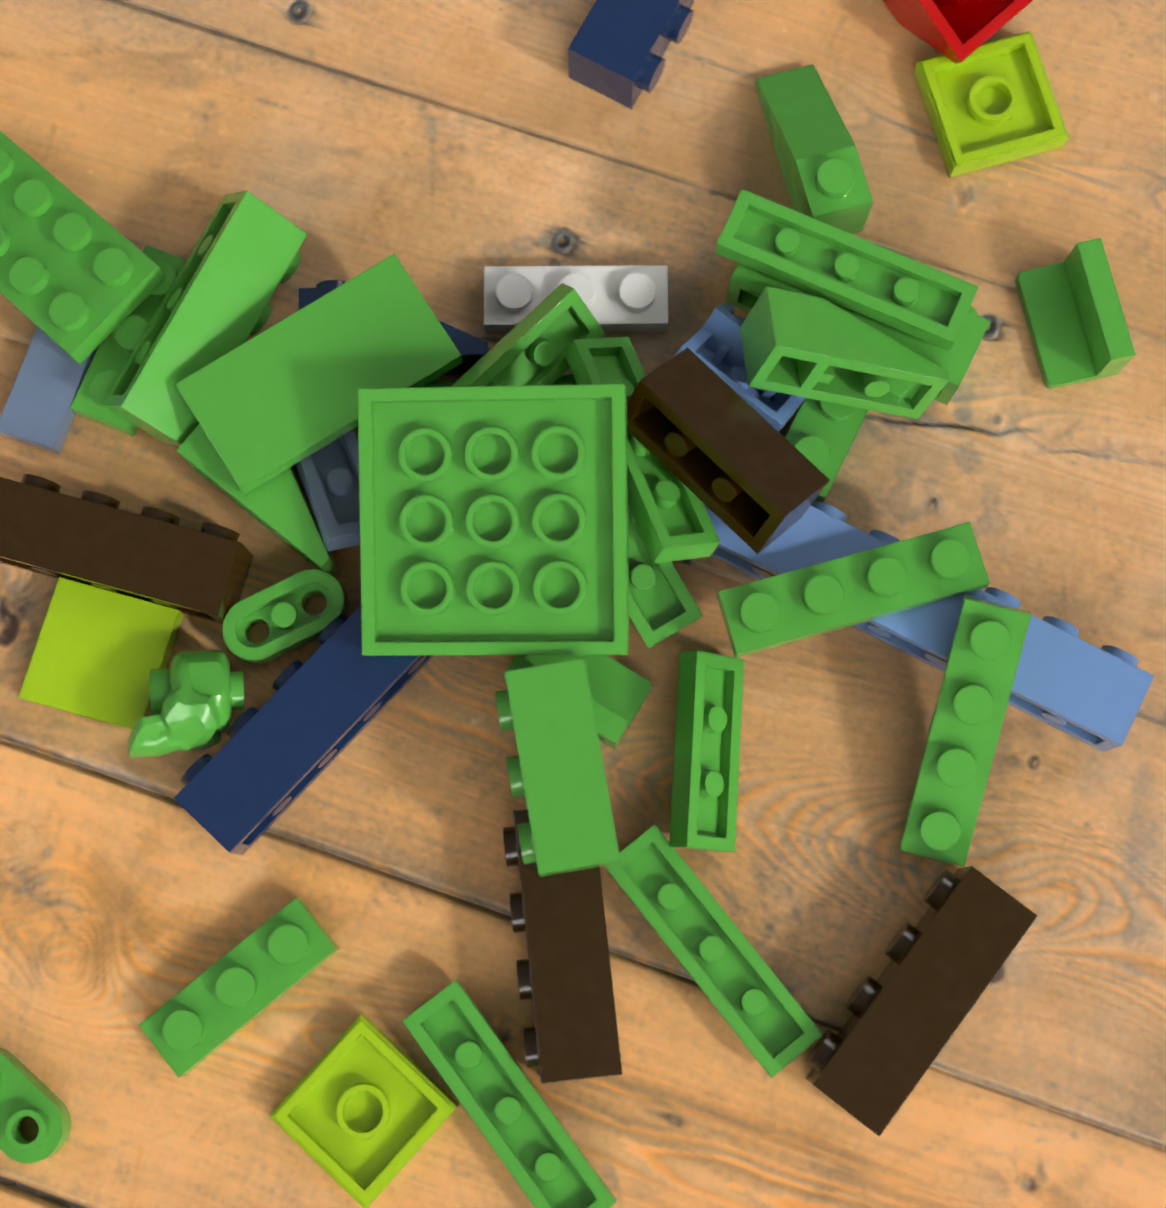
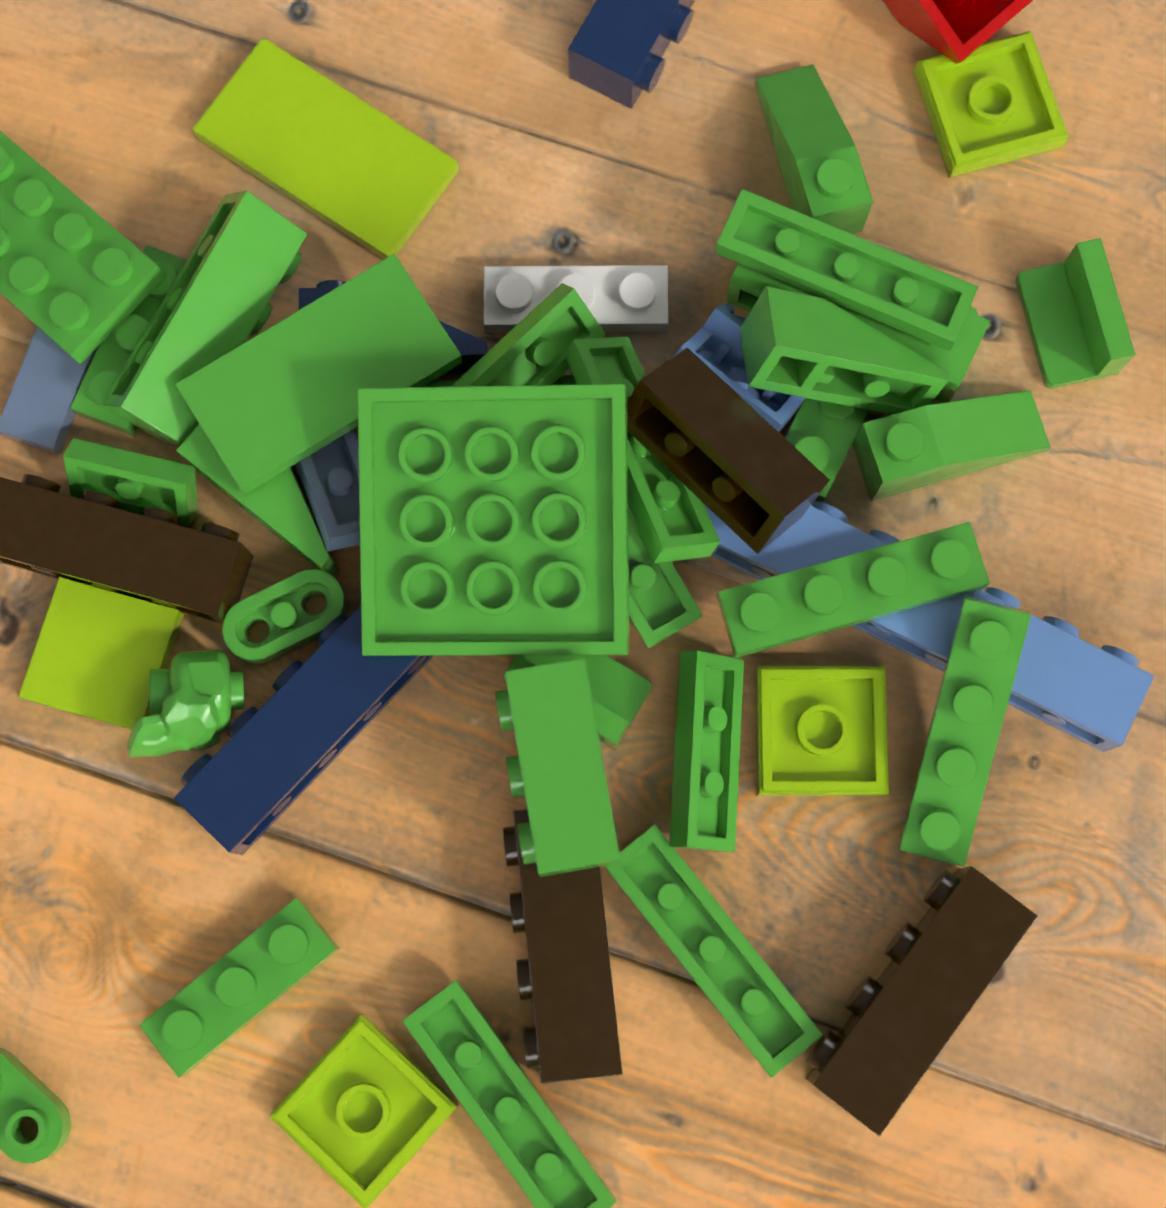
none -> bright green plate [63,438,199,526]
none -> lime tile [192,37,459,260]
none -> lime tile [755,666,889,796]
none -> bright green slope [852,390,1051,502]

